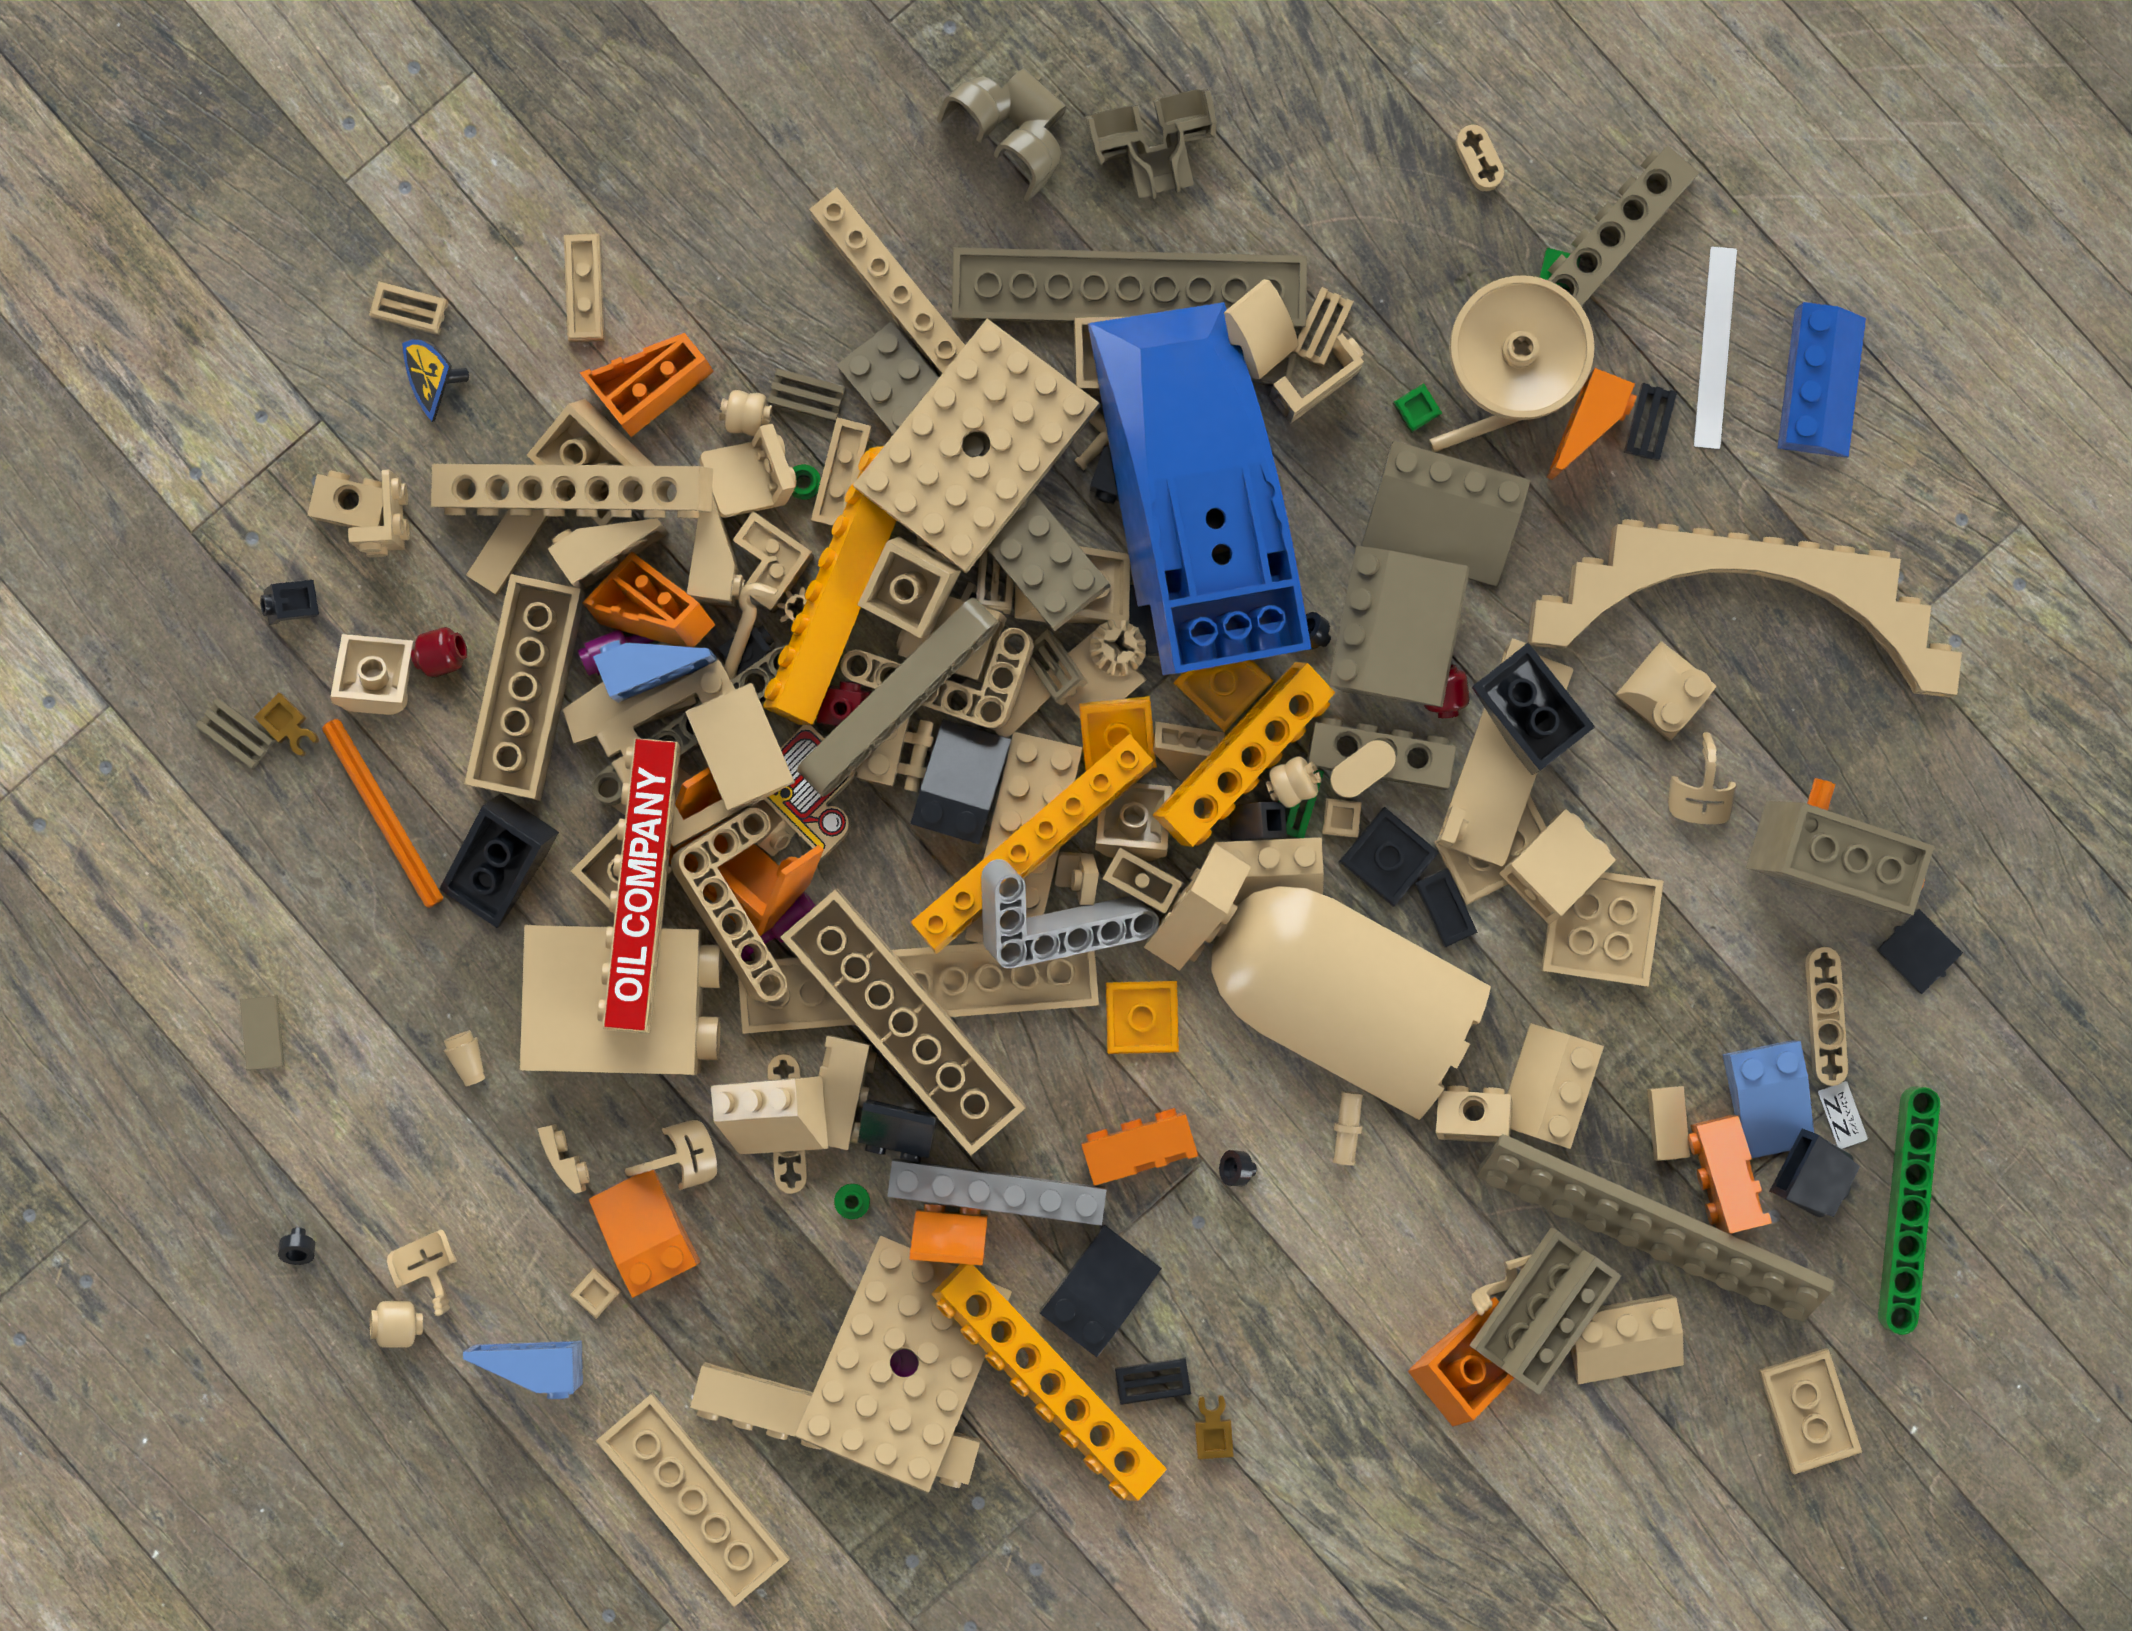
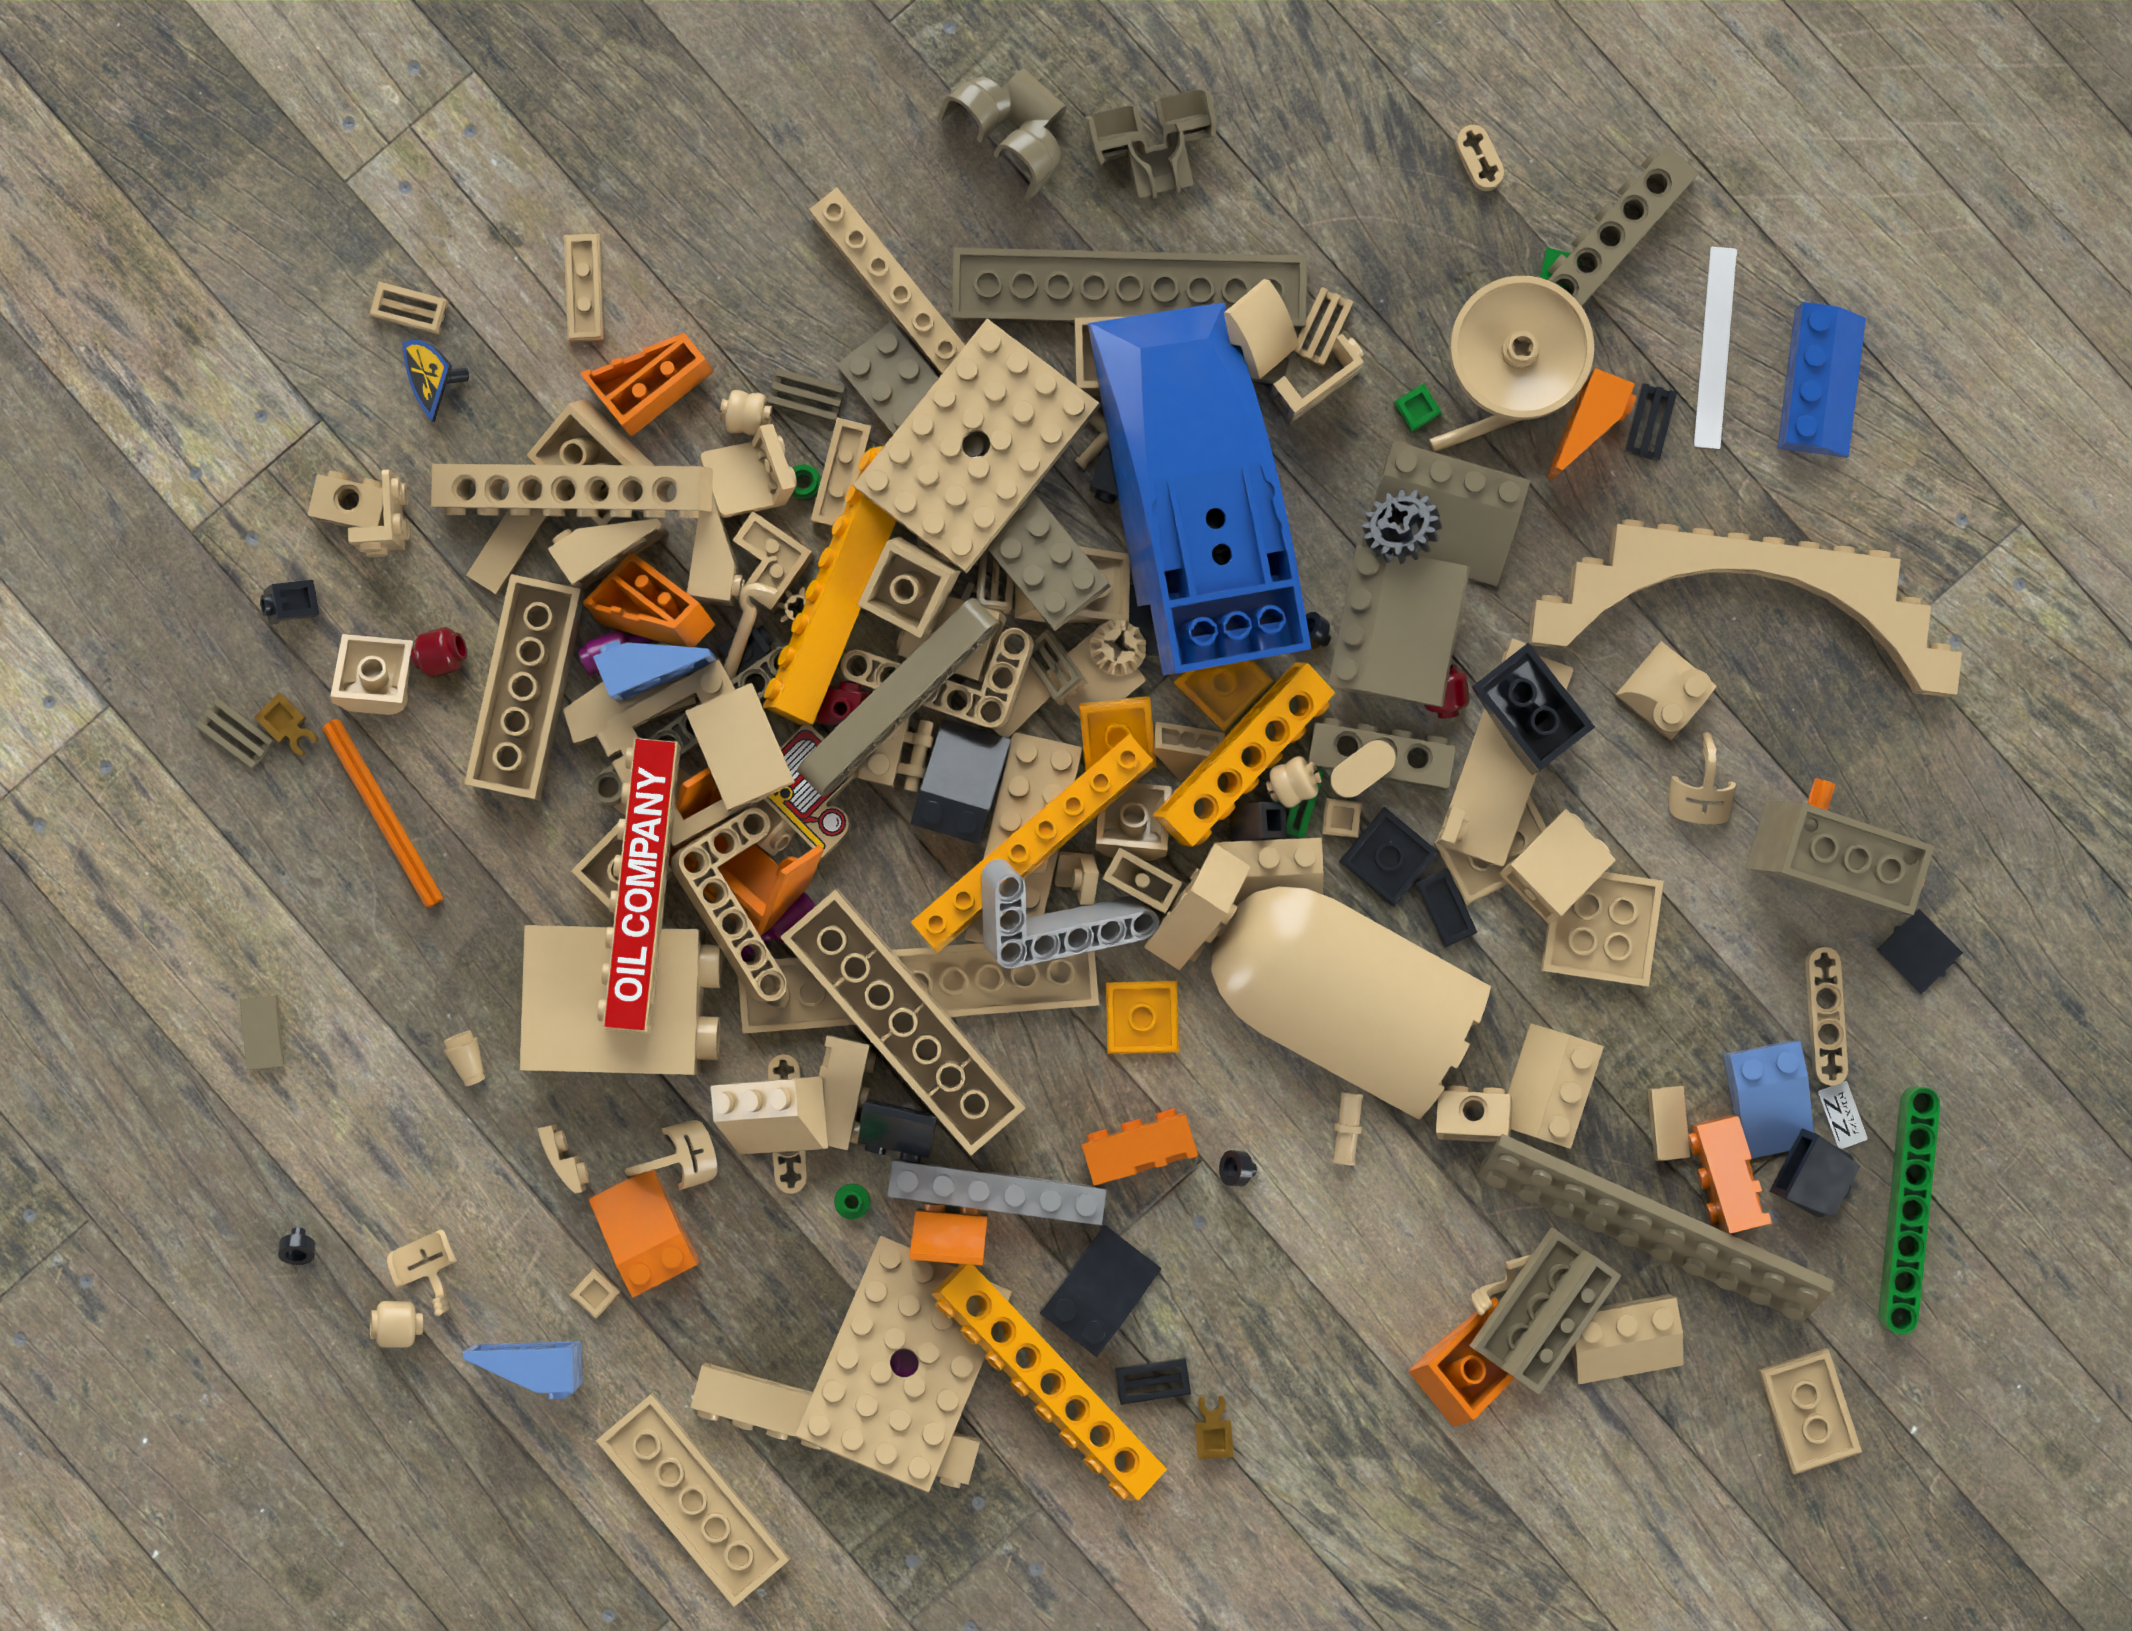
black slope [439,793,559,928] -> none
none -> black gear [1362,489,1442,564]

